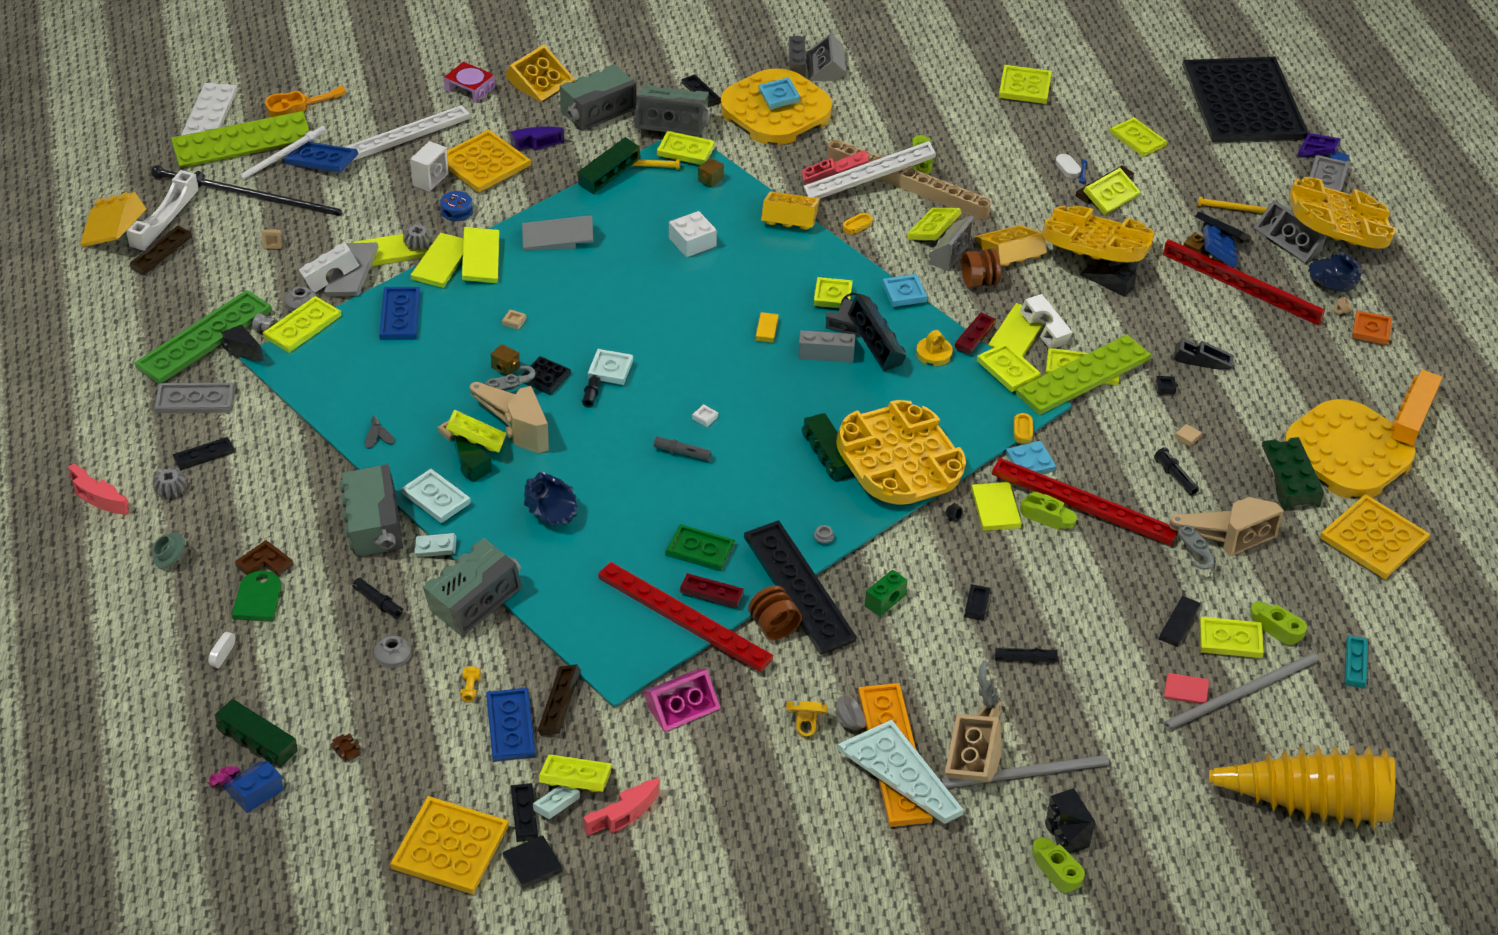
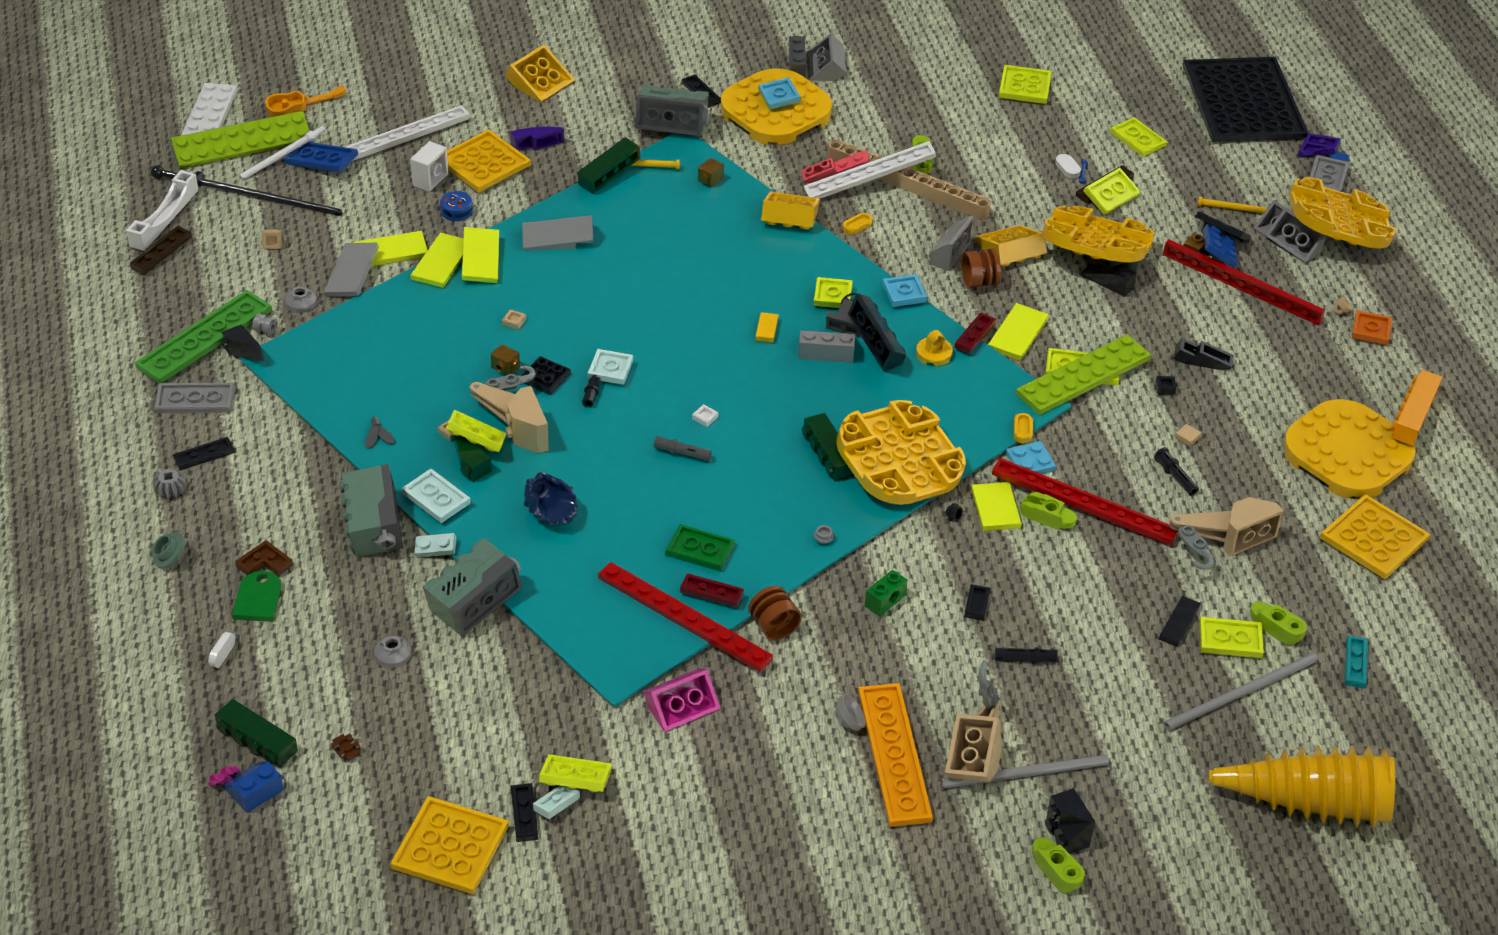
coral slope [68,463,129,515] -> none
yellow slope [80,192,146,247] -> none
neon yellow tile [263,296,342,353] -> none
white arch [299,242,359,292] -> none
black pin [352,577,403,619] -> none
blue tile [379,287,420,340] -> none
light grey gear [403,223,433,251] -> none
lavender panel [443,61,495,103] -> none
yellow bar [460,666,481,702] -> none
blue tile [486,688,536,762] -> none
black tile [503,835,563,889] -> none
dark brown plate [537,664,581,736] -> none
piece [560,64,636,131] -> none
coral slope [583,777,660,836] -> none
neon yellow plate [657,131,715,165] -> none
white brick [669,211,717,258] -> none
black plate [744,520,857,655] -> none
yellow tile [786,701,828,737] -> none
light aqua wing [837,720,964,824] -> none
neon yellow tile [906,208,962,240] -> none
neon yellow plate [977,342,1041,392] -> none
white arch [1020,294,1073,349] -> none
coral slope [1164,673,1209,704] -> none
dark green piece [1262,437,1324,511] -> none
dark blue hair [1308,251,1362,292] -> none

